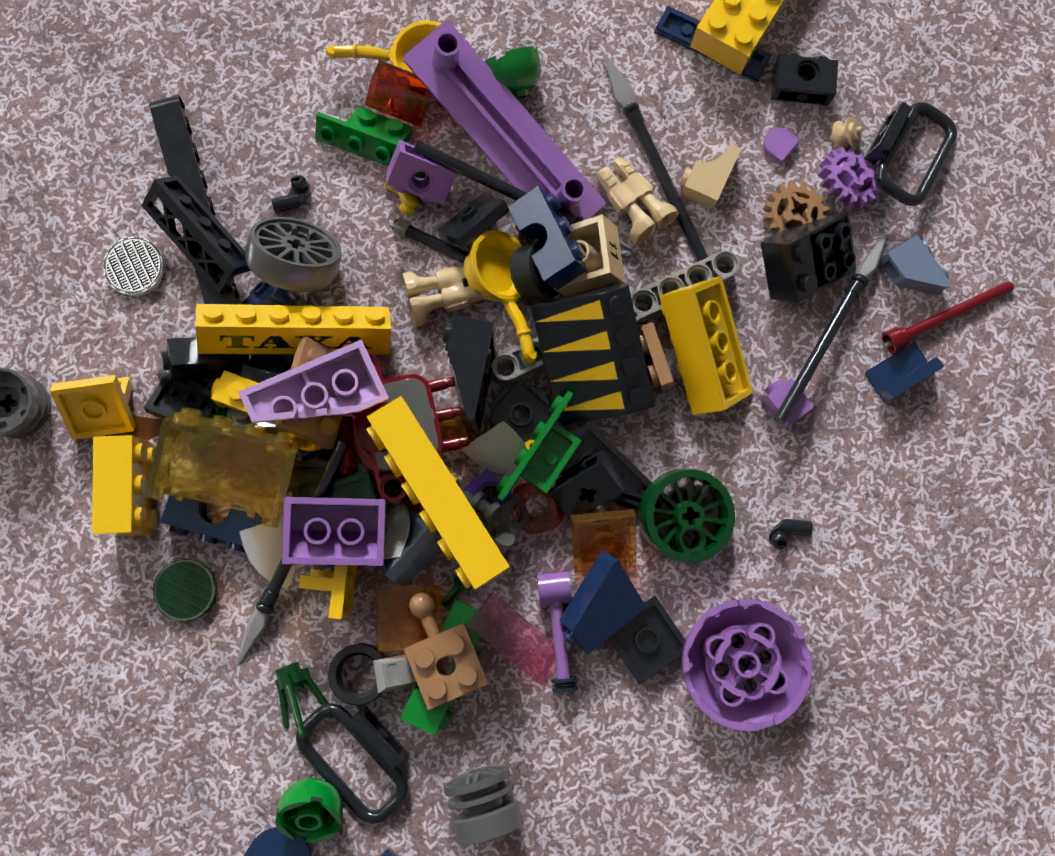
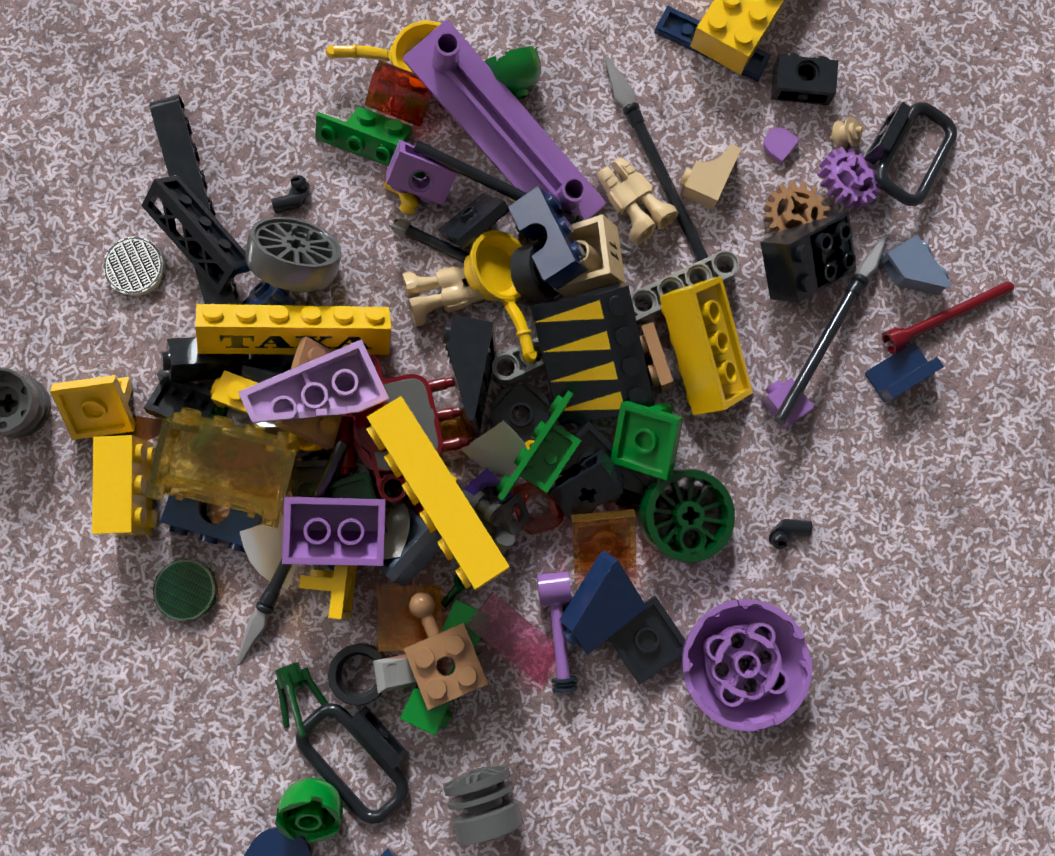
none -> green bracket [611,401,684,481]

